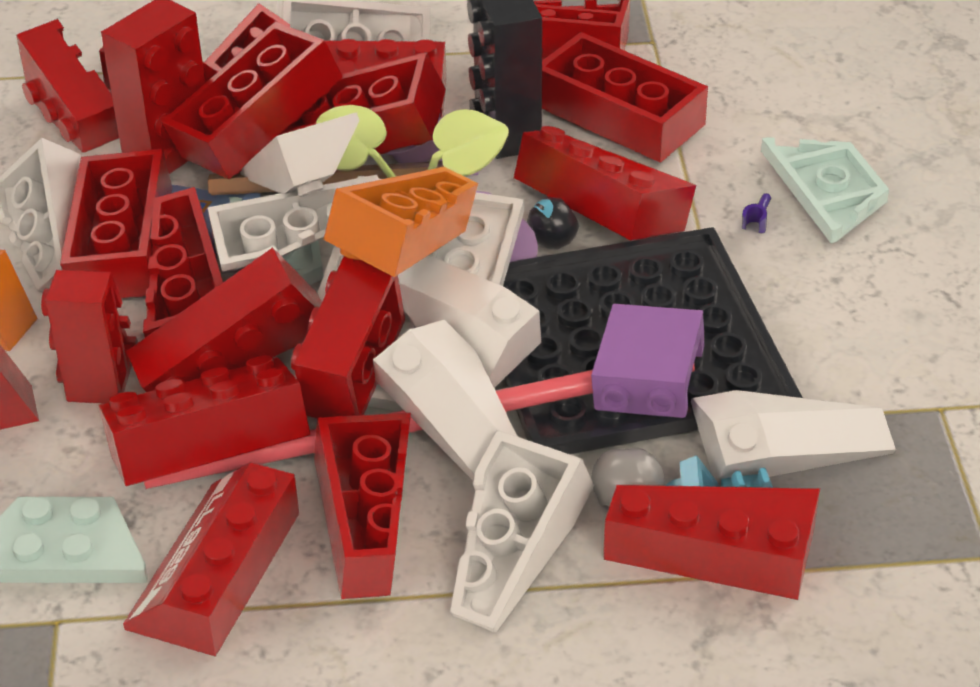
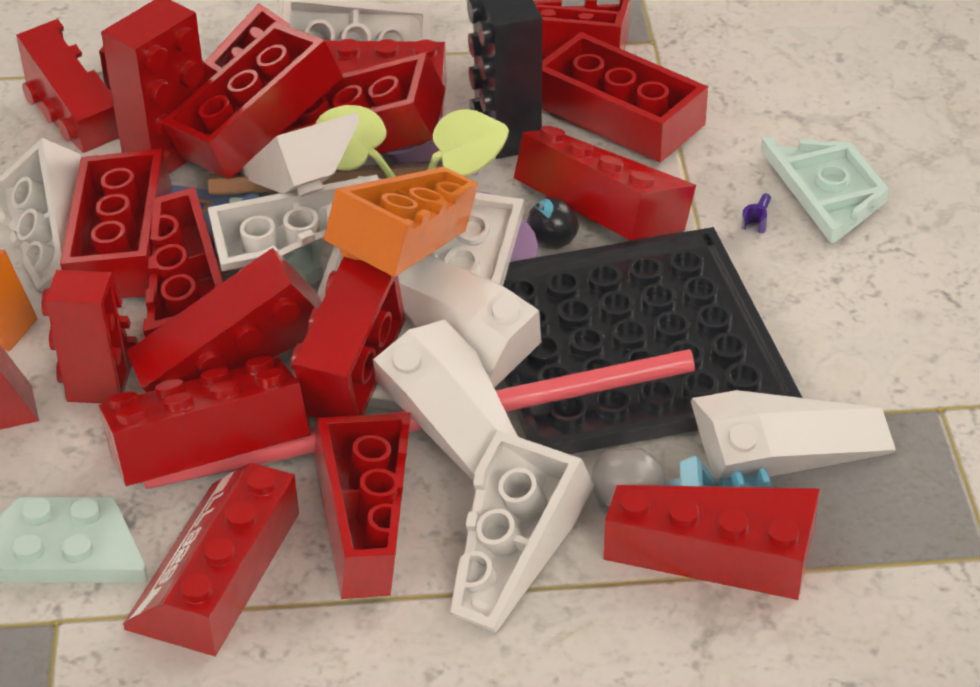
medium lavender panel [591,304,704,418] -> none

